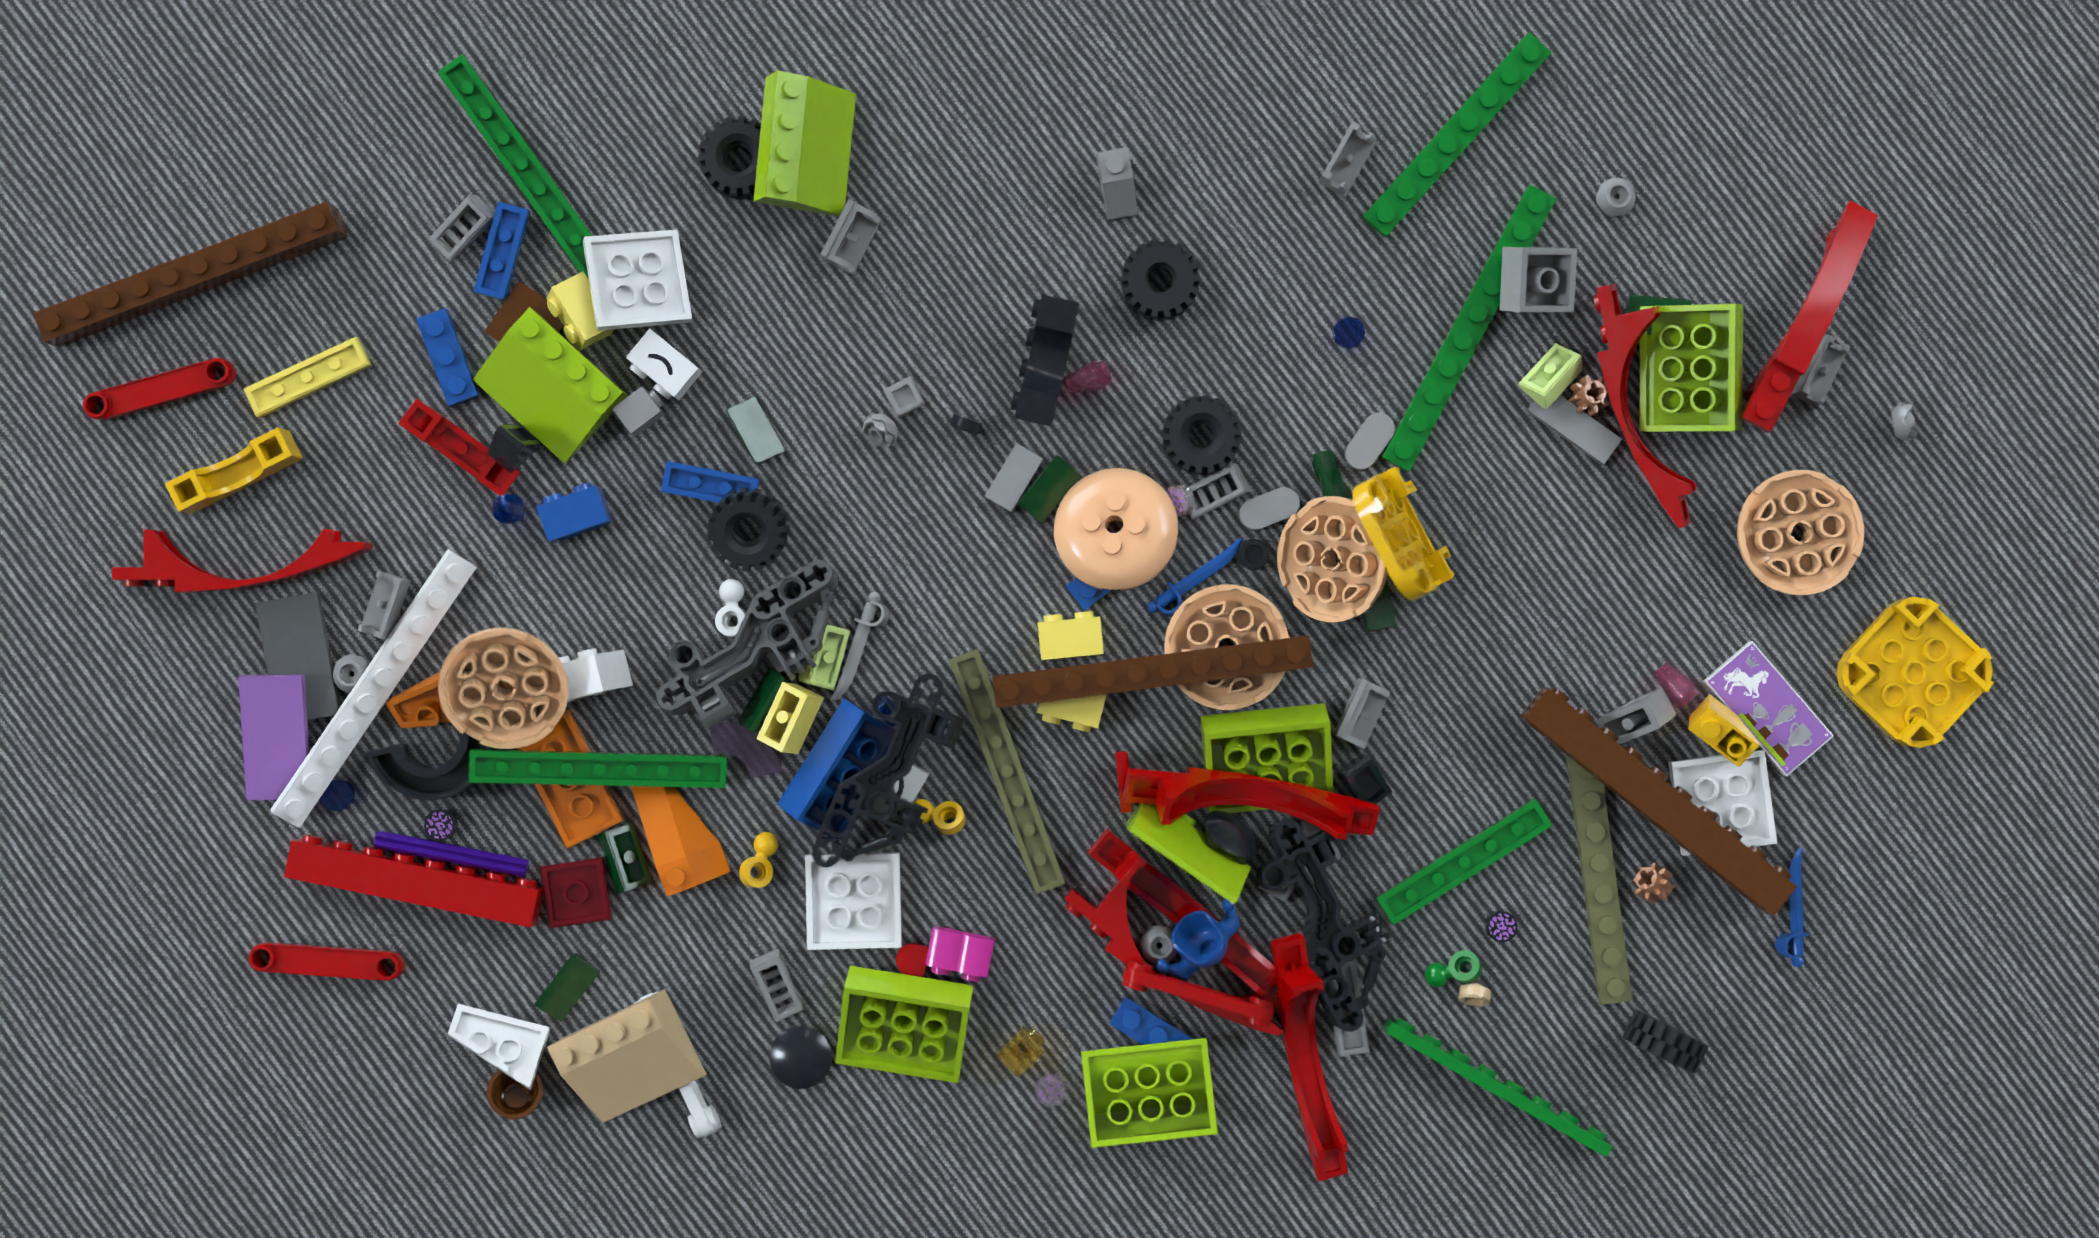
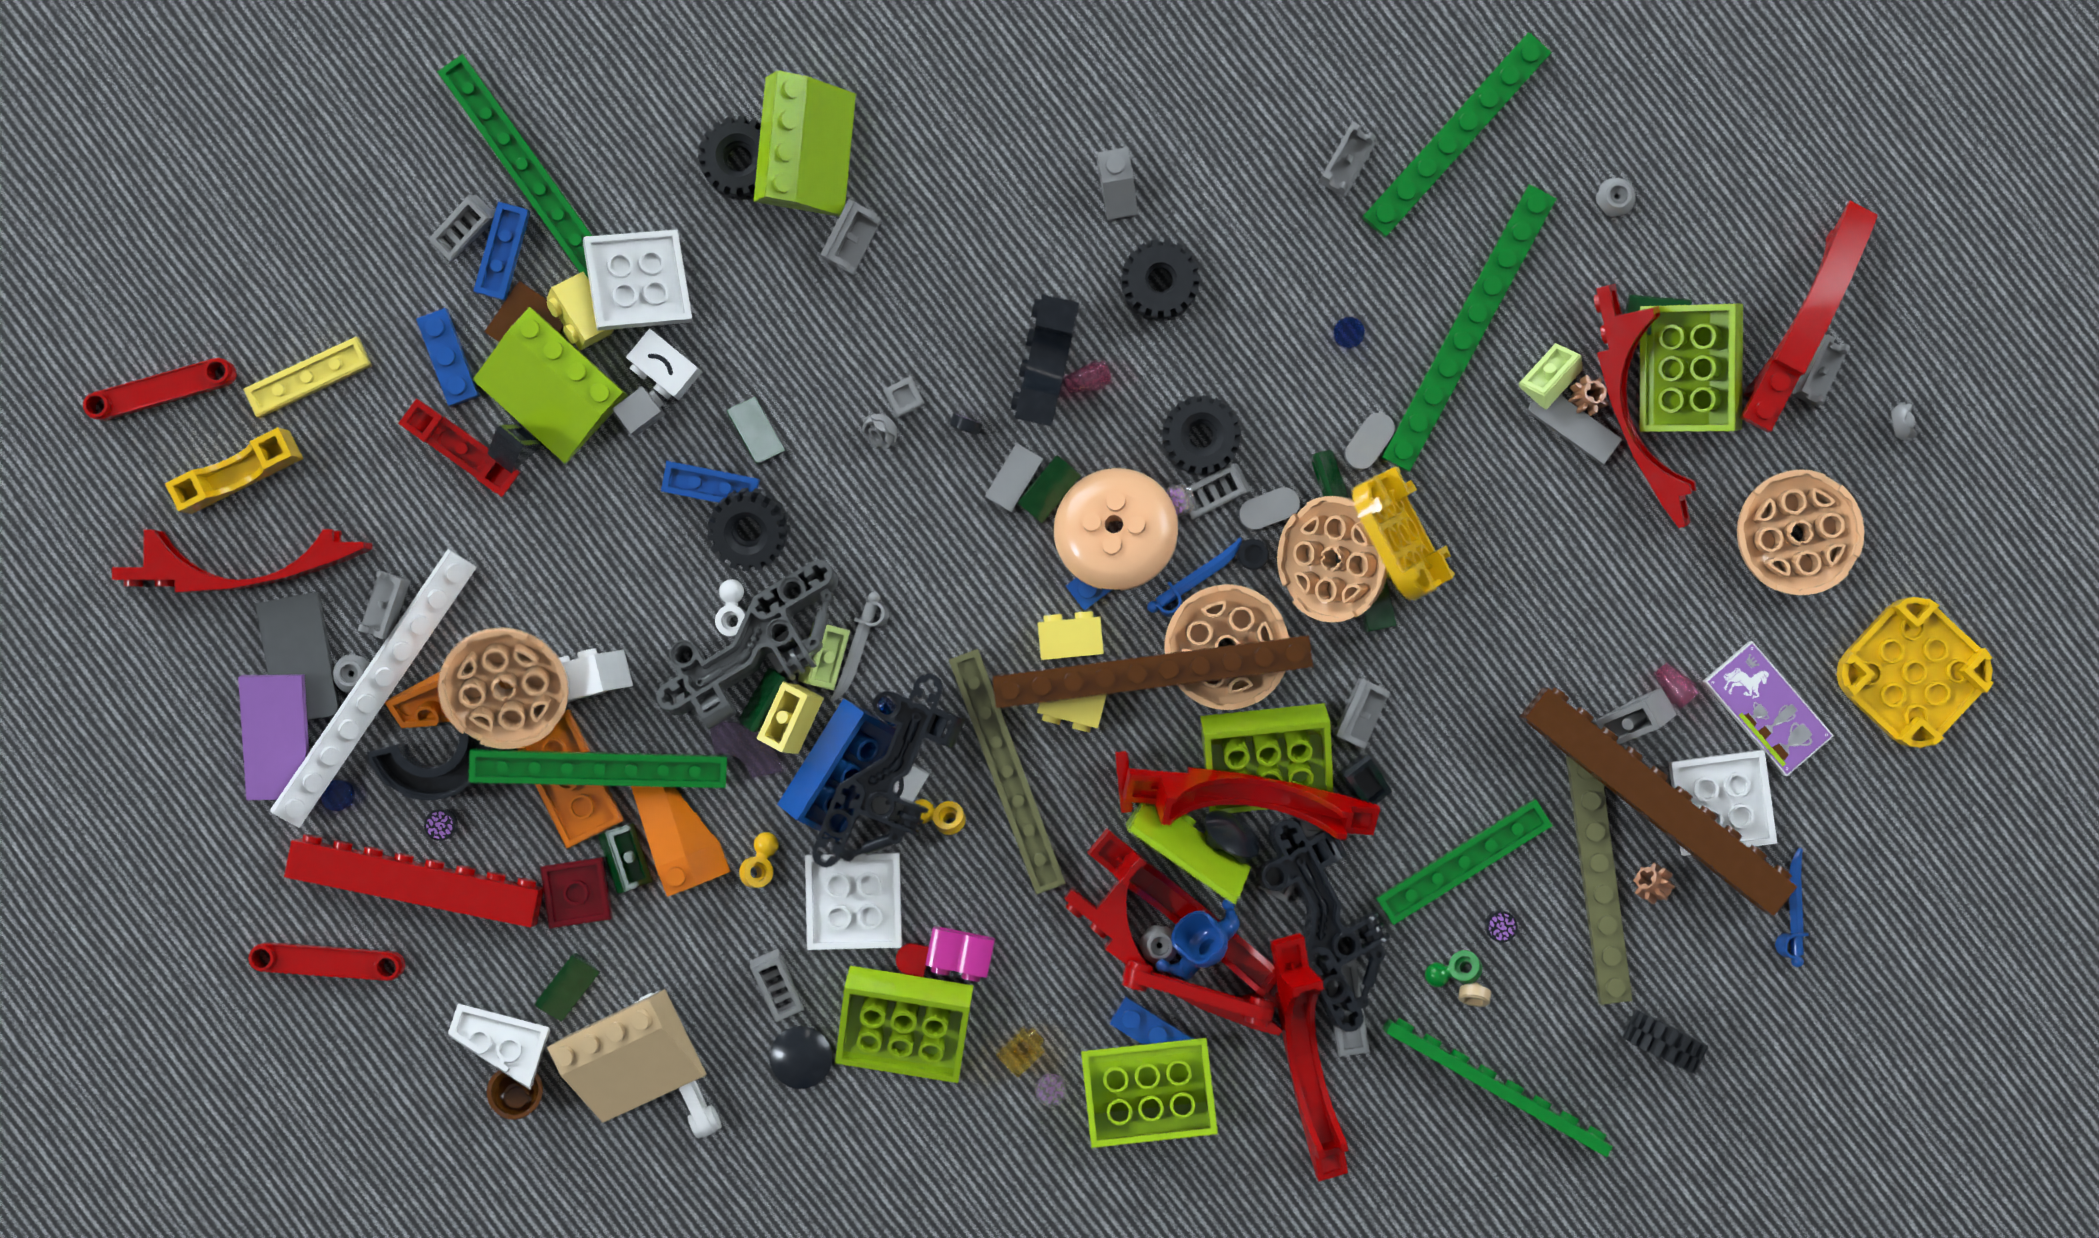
reddish brown brick [33,201,349,347] -> none
dark purple axle [374,831,529,876] -> none
clear blue tile [492,494,525,524] -> none
blue brick [536,483,613,543] -> none
light grey brick [1500,247,1577,312] -> none
yellow slope [1688,694,1760,767] -> none

